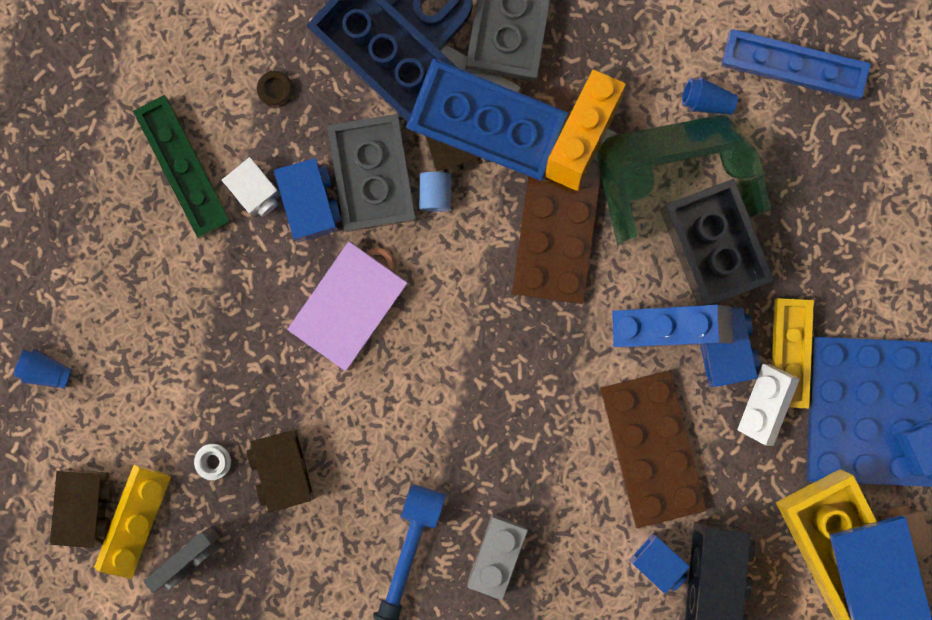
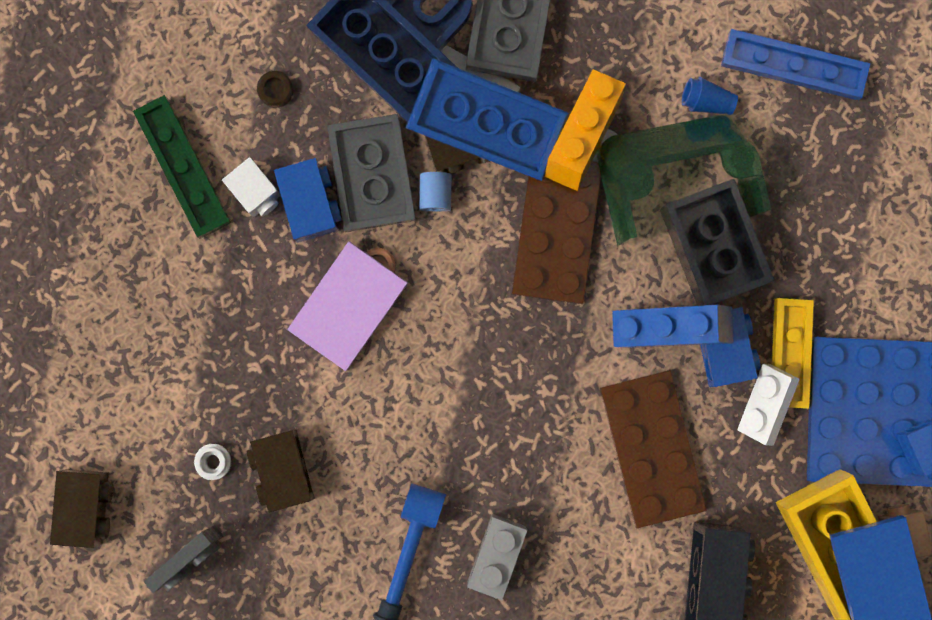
blue cone [14,349,72,389] -> none
yellow plate [94,464,171,579] -> none
blue brick [629,534,690,594] -> none

